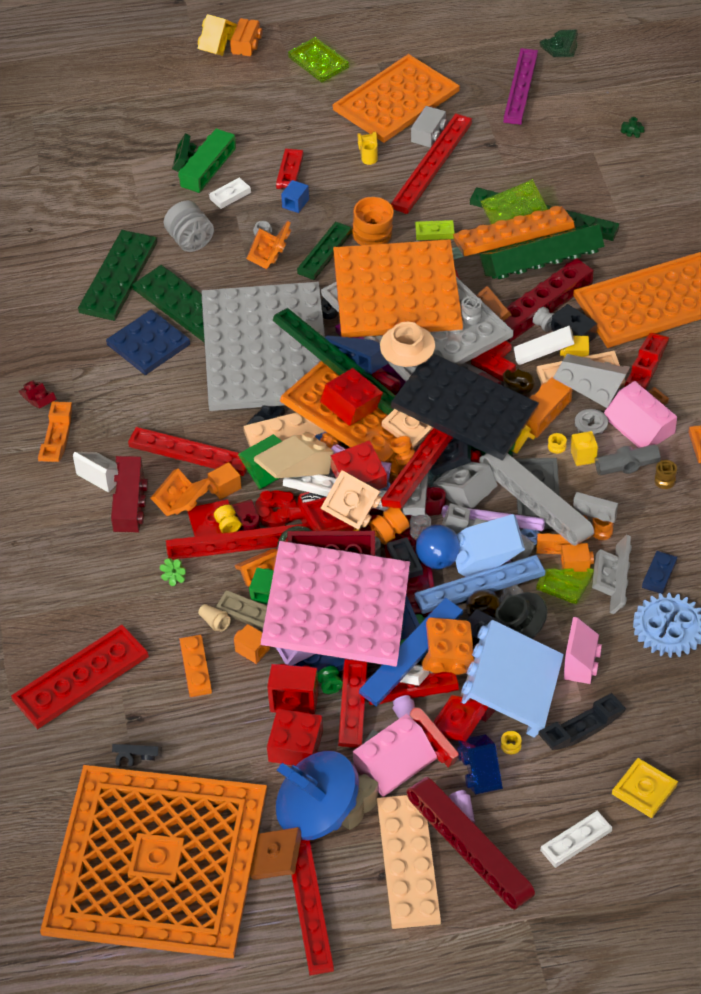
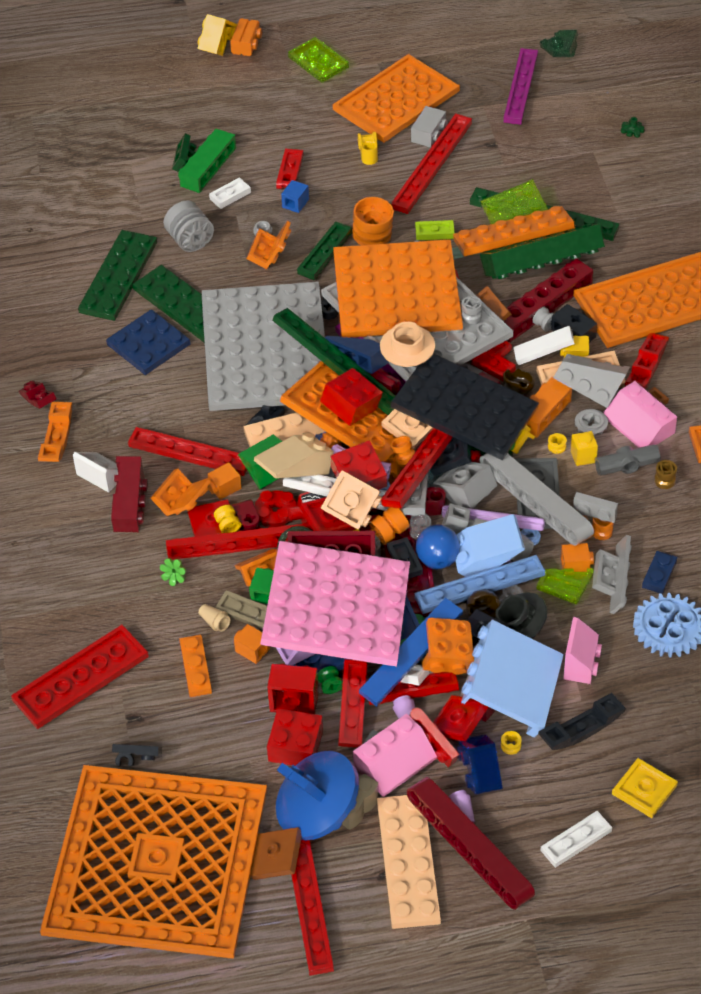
orange plate [536,533,581,554] -> none

